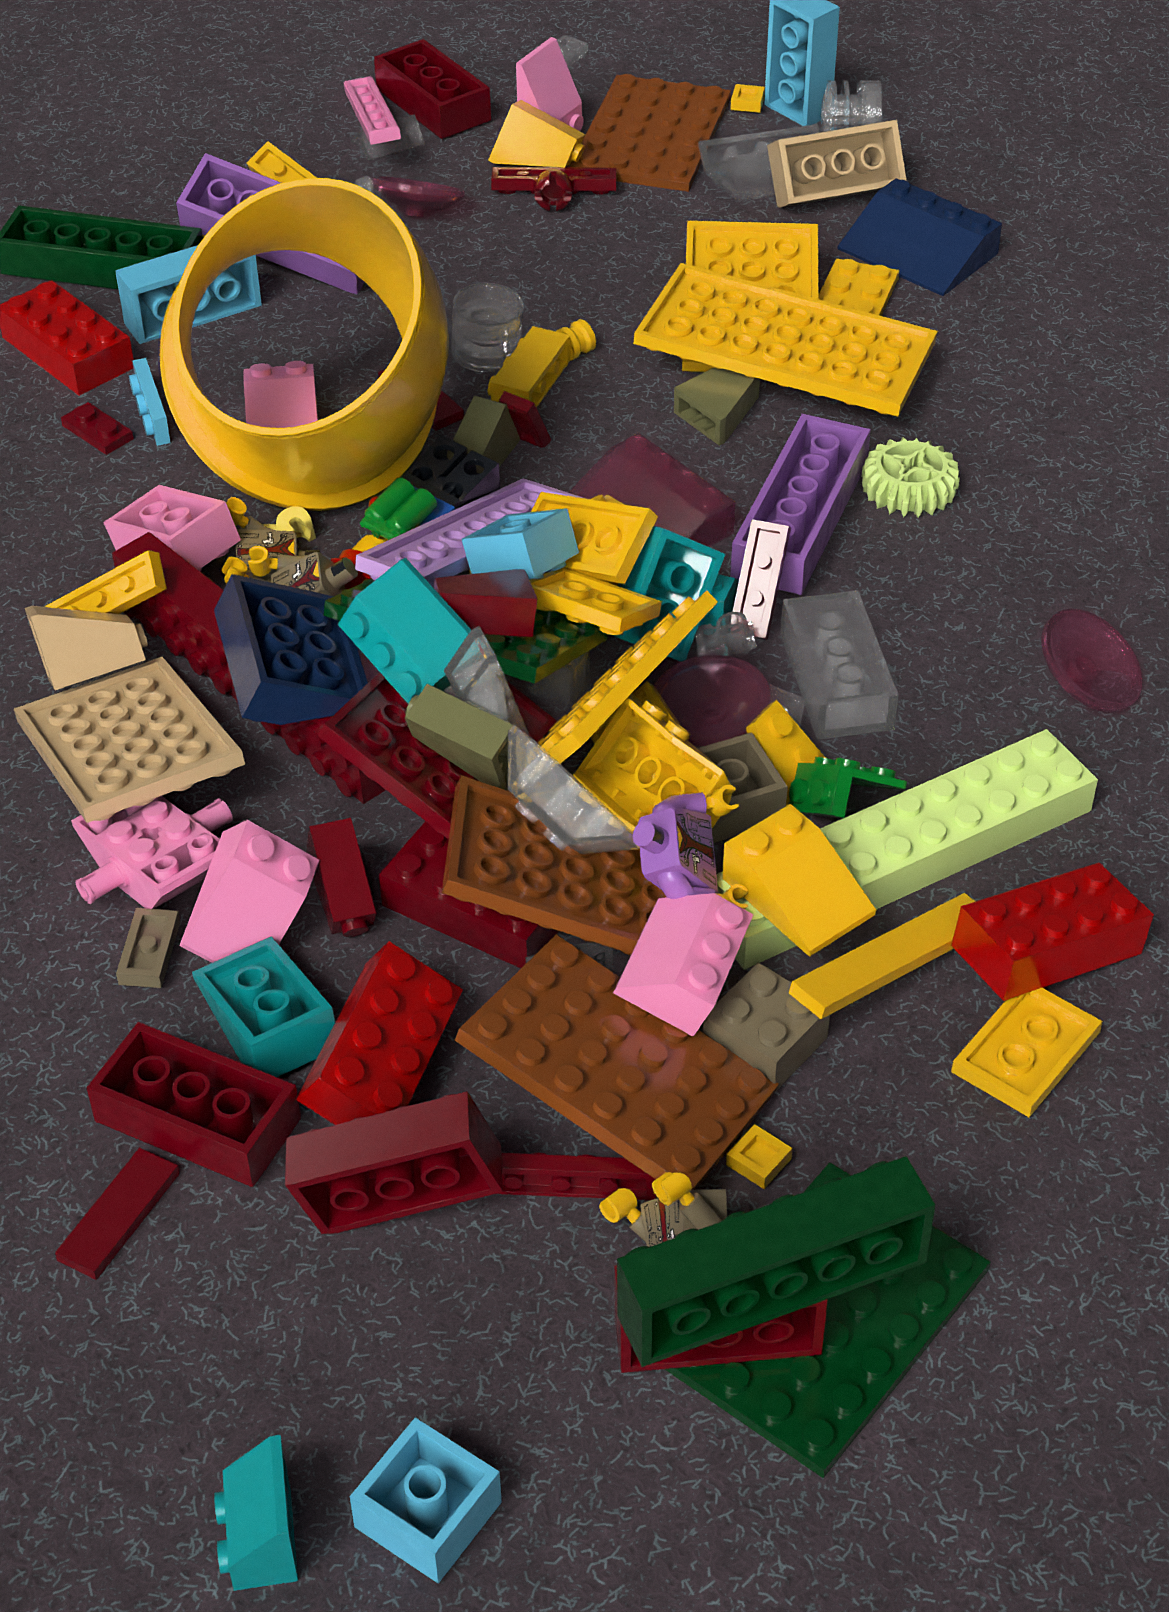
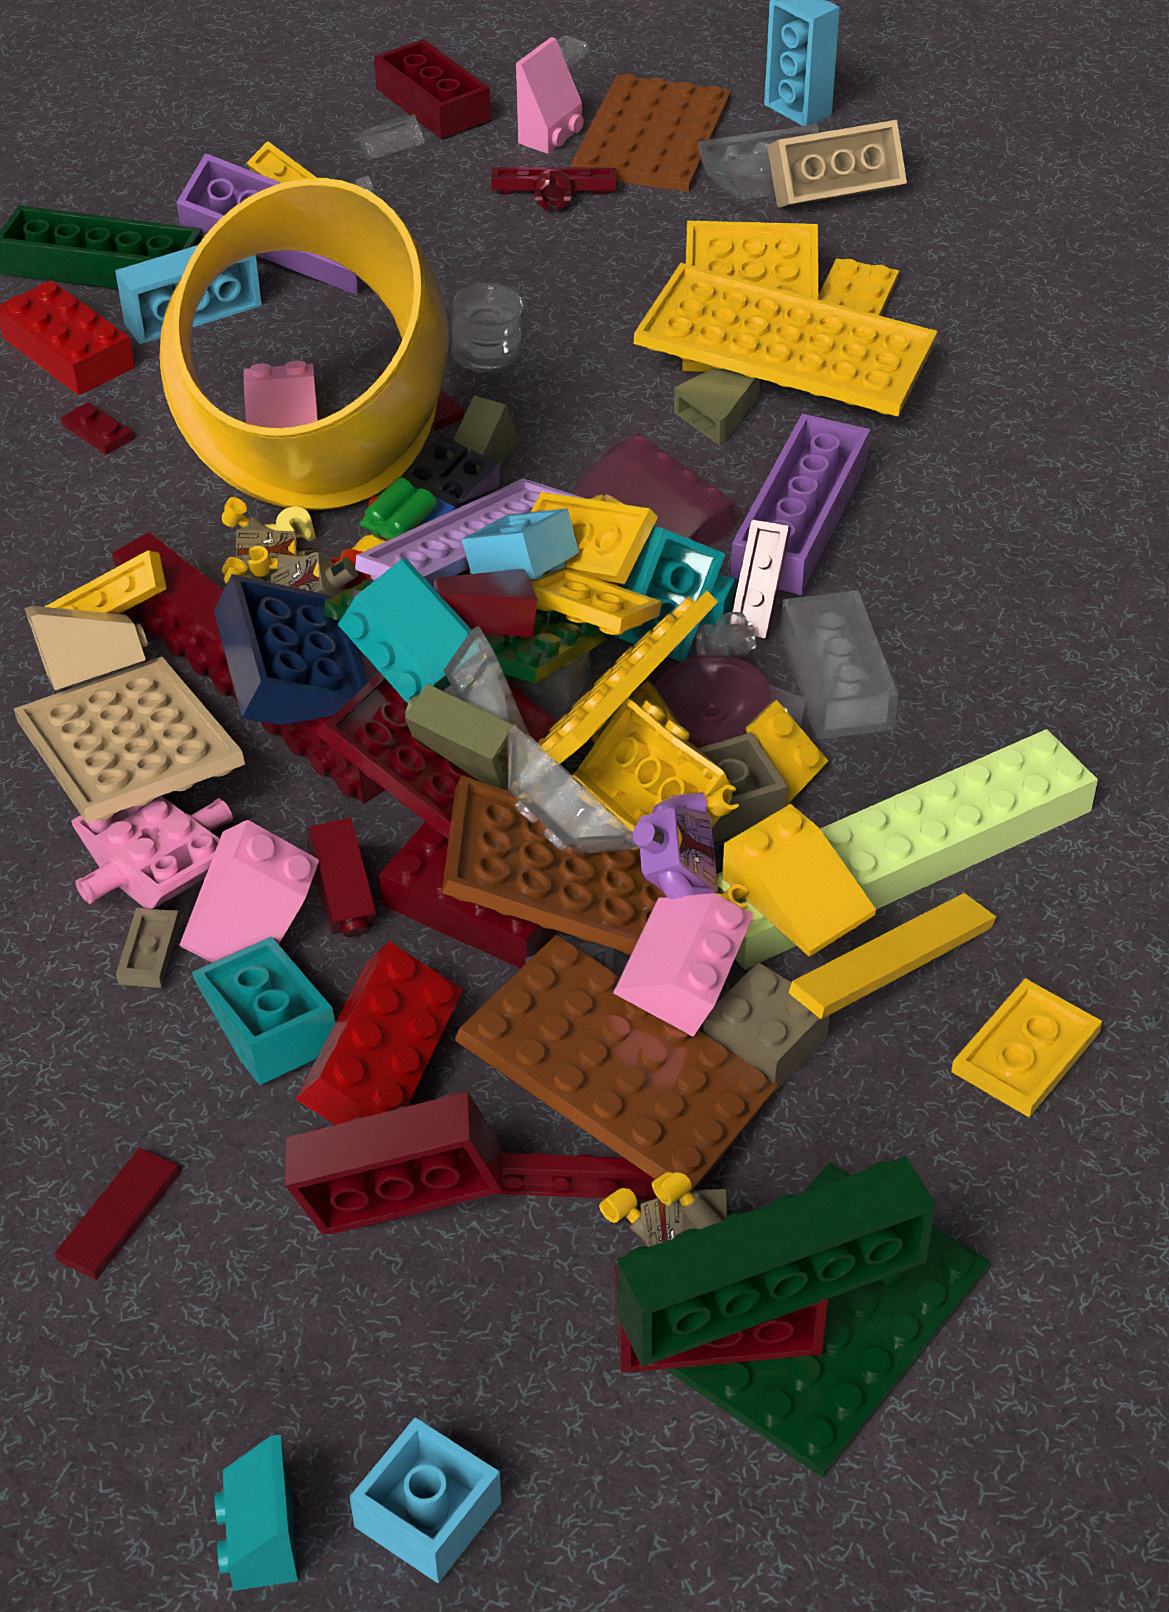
dark red brick [86,1022,301,1188] -> none
bright pink brick [103,485,241,572] -> none
medium azure plate [129,358,171,446] -> none
bright pink tile [343,76,401,145] -> none
clear pink dish [371,175,465,217] -> none
yellow slope [488,100,586,168] -> none
yellow brick [488,326,570,408] -> none
dark red tile [498,391,551,448] -> none
yellow wheel [556,319,596,361] -> none
yellow plate [726,1124,793,1189] -> none
yellow plate [731,84,765,113] -> none
green bracket [789,757,907,818] -> none
clear wheel [821,80,882,132] -> none
dark blue slope [837,178,1002,296] -> none
yellowish green gear [861,437,960,518] -> none
red brick [951,862,1154,1001] -> none
clear pink dish [1041,609,1142,713] -> none

